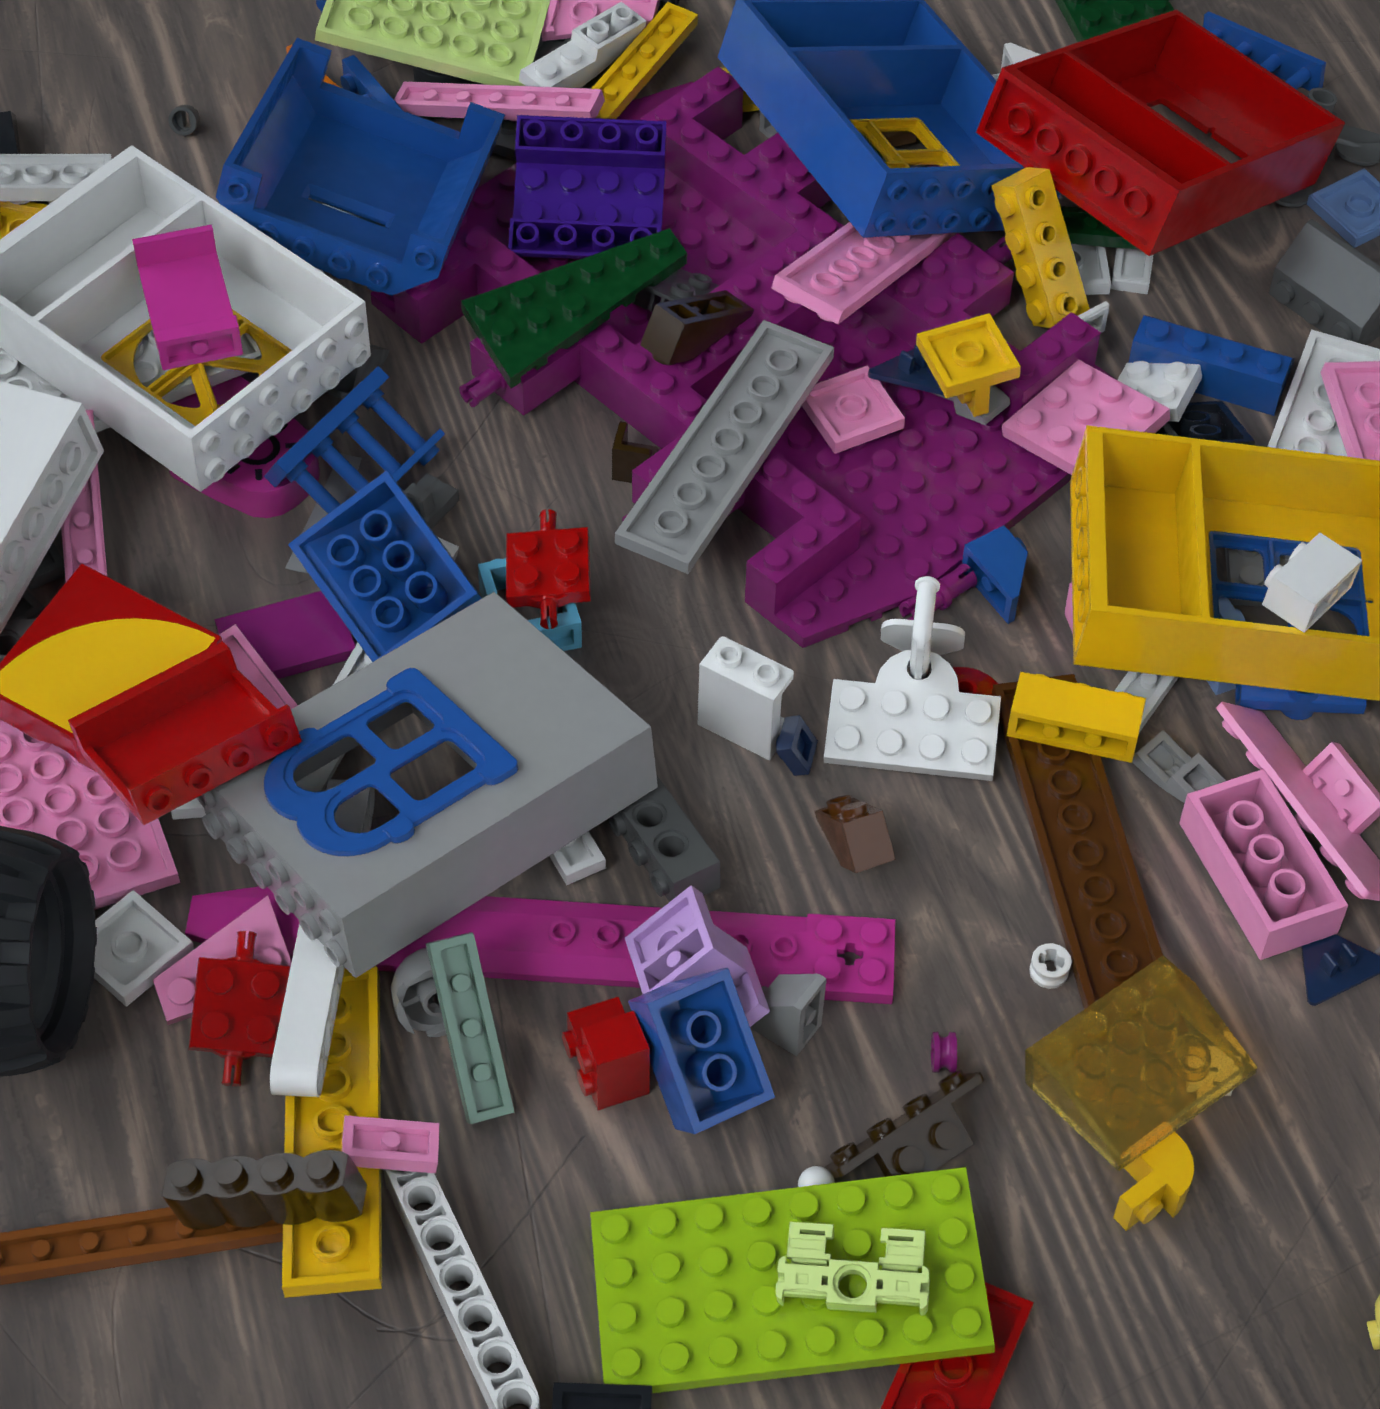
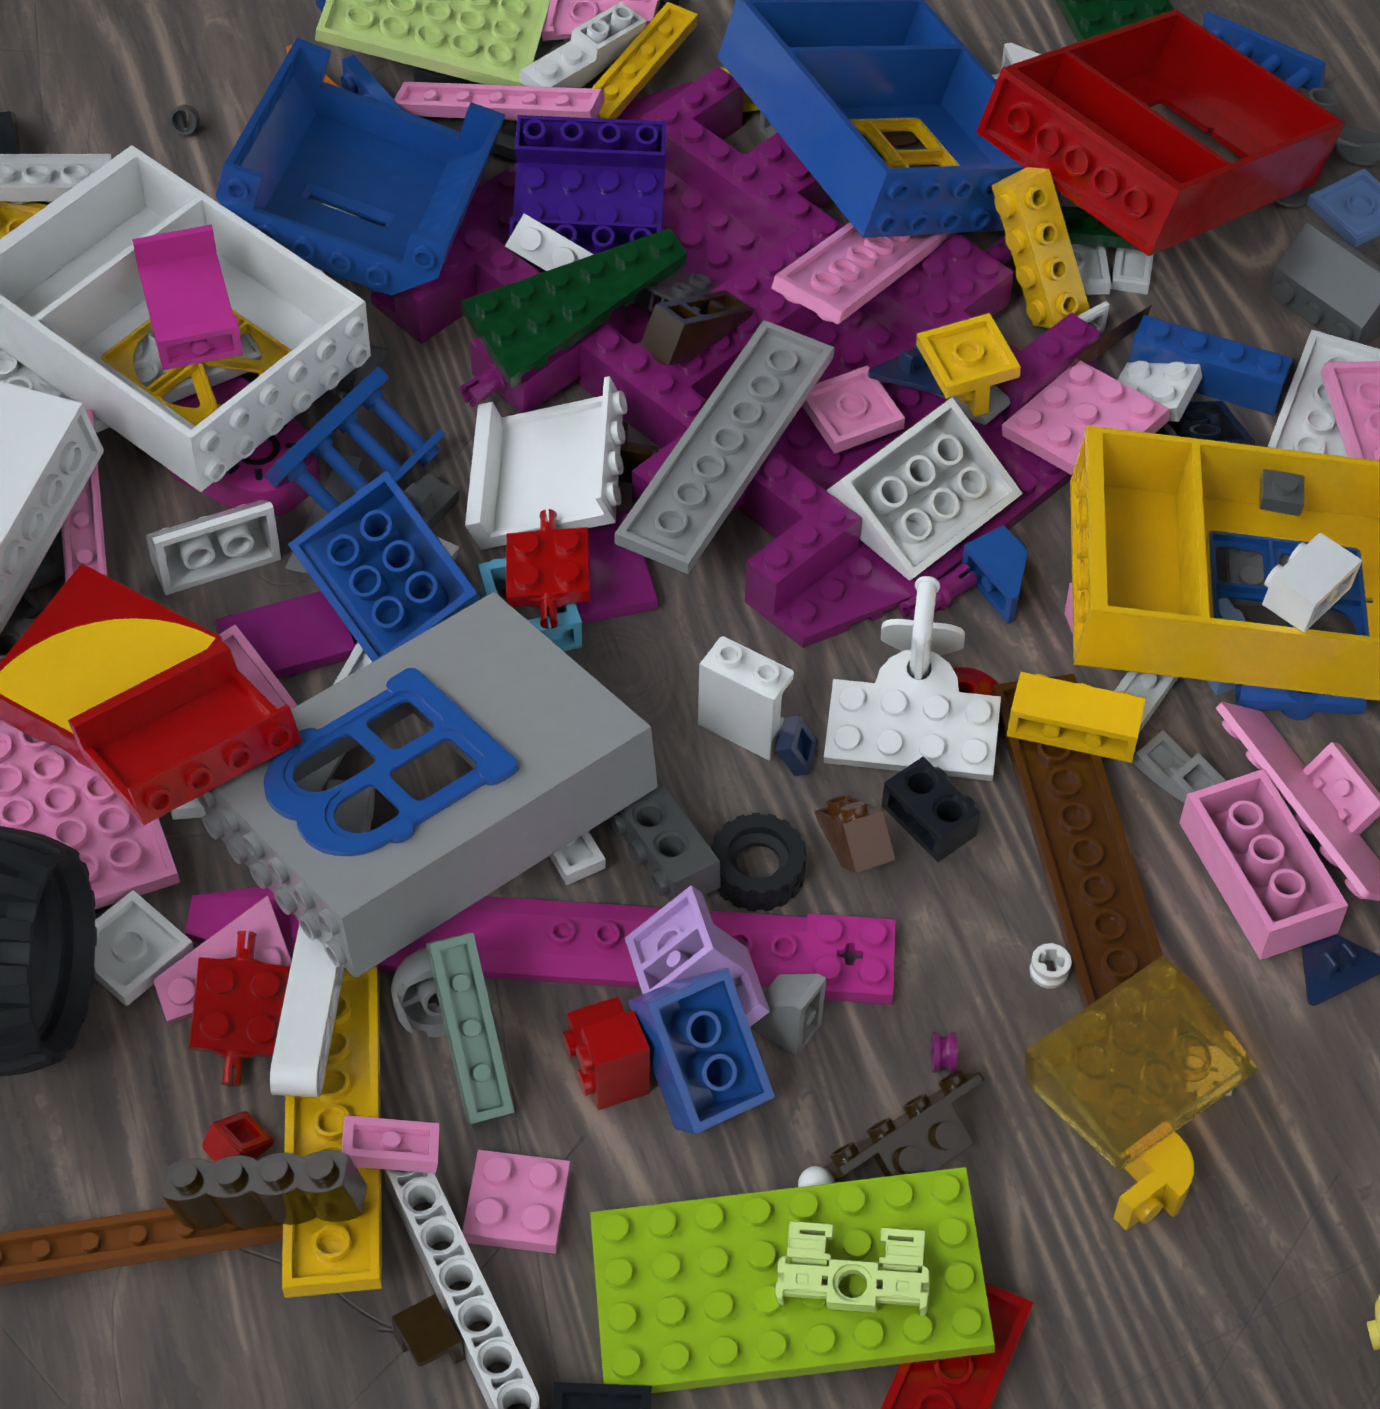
none -> white slope [146,499,281,595]
none -> red slope [202,1111,274,1162]
none -> dark brown panel [392,1294,464,1367]
none -> bright pink plate [462,1150,570,1254]
none -> white panel [465,376,627,550]
none -> white plate [505,214,594,271]
none -> magenta tile [575,509,658,624]
none -> black tyre [711,813,807,912]
none -> white slope [826,397,1023,581]
none -> black brick [881,756,980,862]
none -> reddish brown sticker [1070,305,1152,369]
none -> dark grey plate [1259,469,1304,516]

